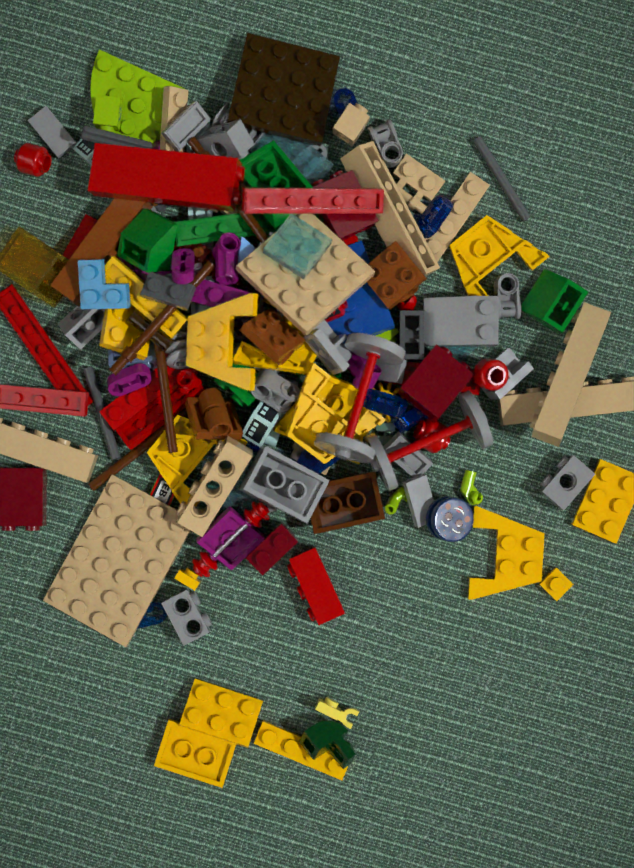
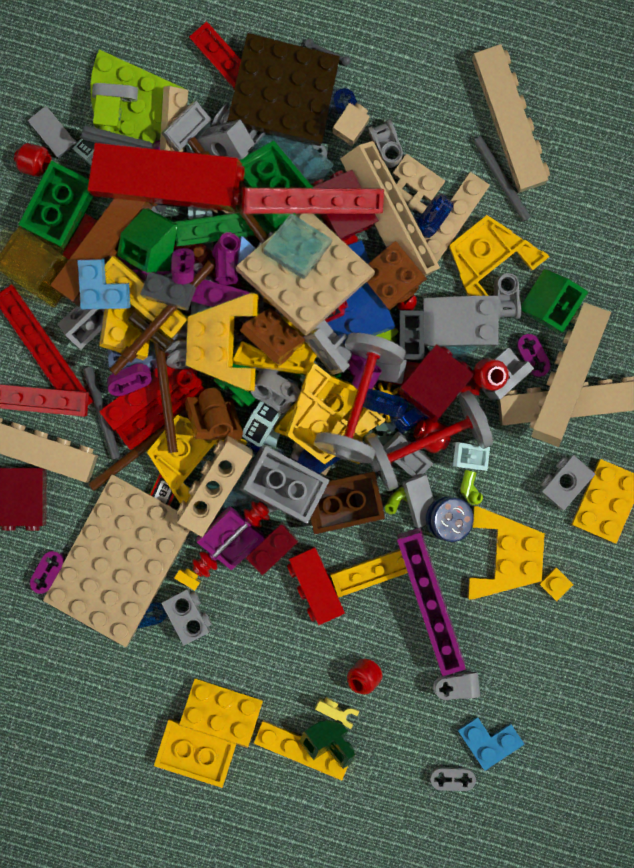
none -> green brick [18,160,93,250]
none -> magenta beam [30,551,64,594]
none -> light grey beam [92,83,138,102]
none -> red plate [189,21,241,89]
none -> dark grey hinge [305,39,351,66]
none -> yellow plate [330,549,408,598]
none -> red head [347,658,383,695]
none -> magenta brick [397,527,466,676]
none -> light grey beam [430,767,476,791]
none -> light grey piece [433,672,481,700]
none -> light aqua slope [450,442,490,471]
none -> dark azure plate [457,716,524,771]
none -> tan brick [472,44,550,193]
none -> magenta beam [517,334,550,377]

